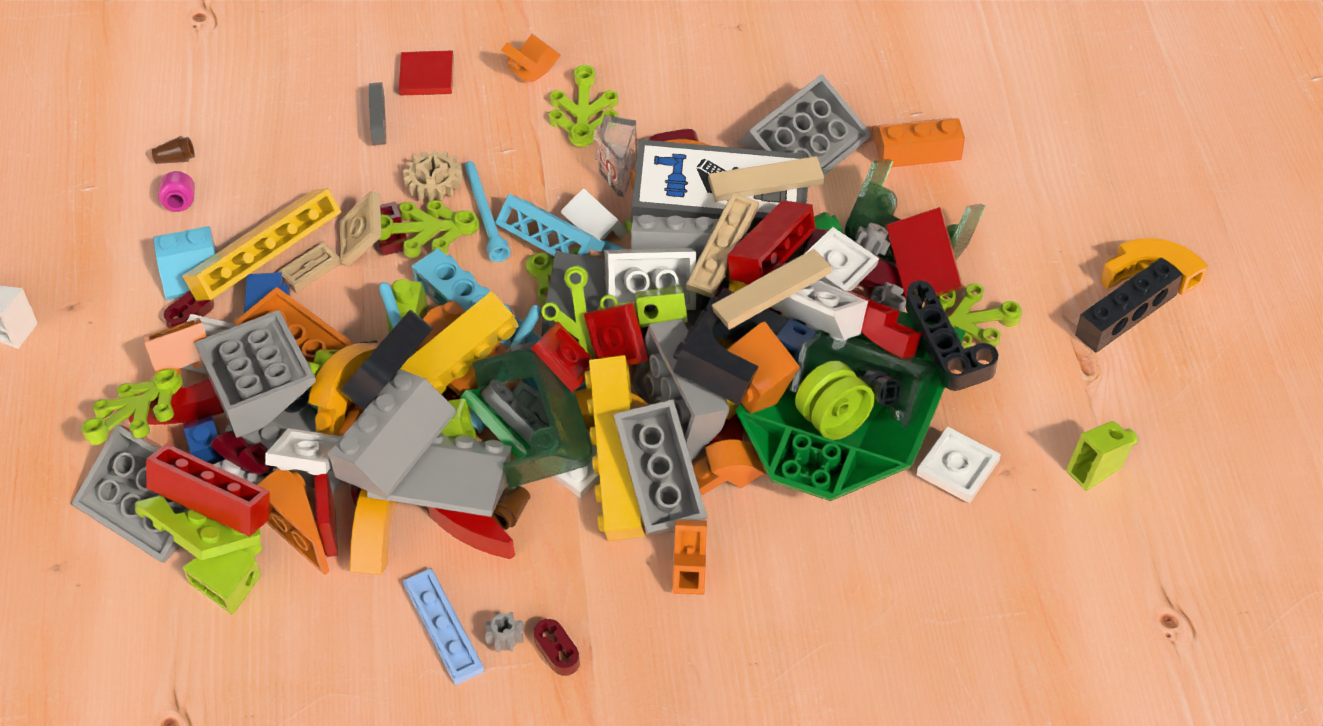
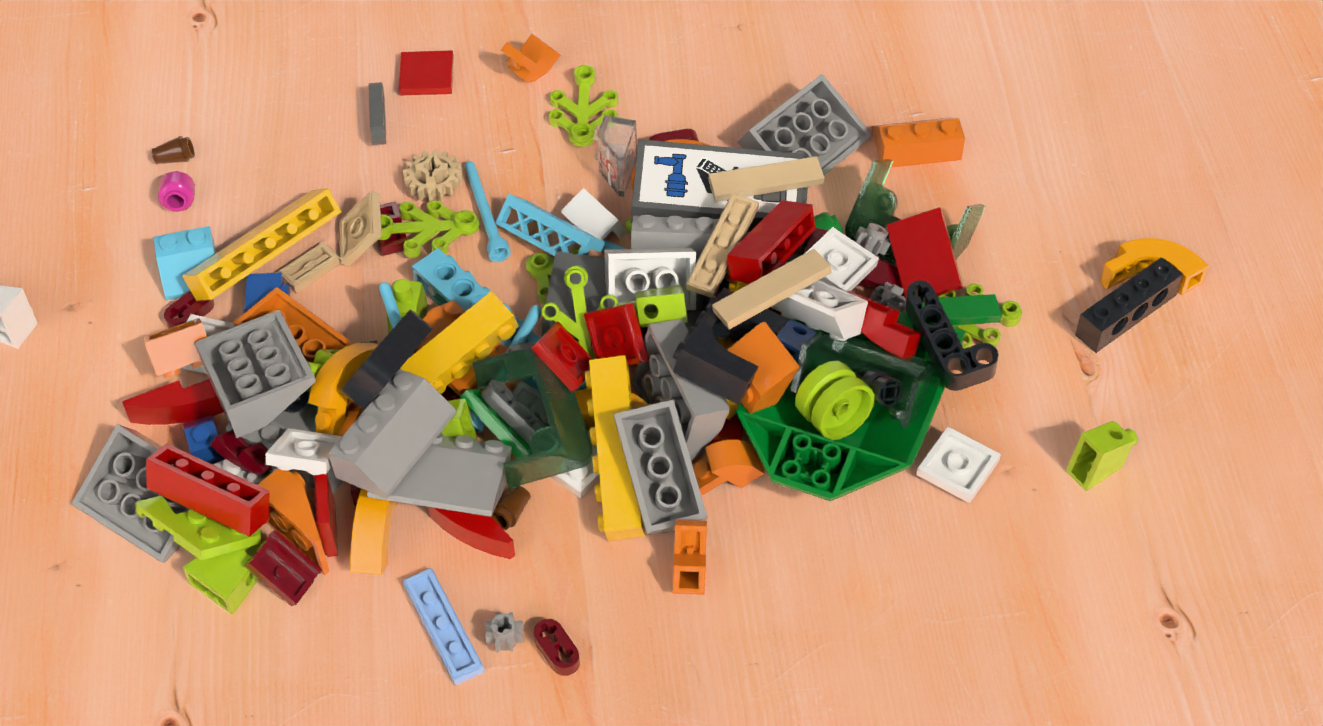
lime plant [81,369,183,445] -> none
none -> dark red plate [244,529,322,606]
none -> green tile [922,294,1002,326]

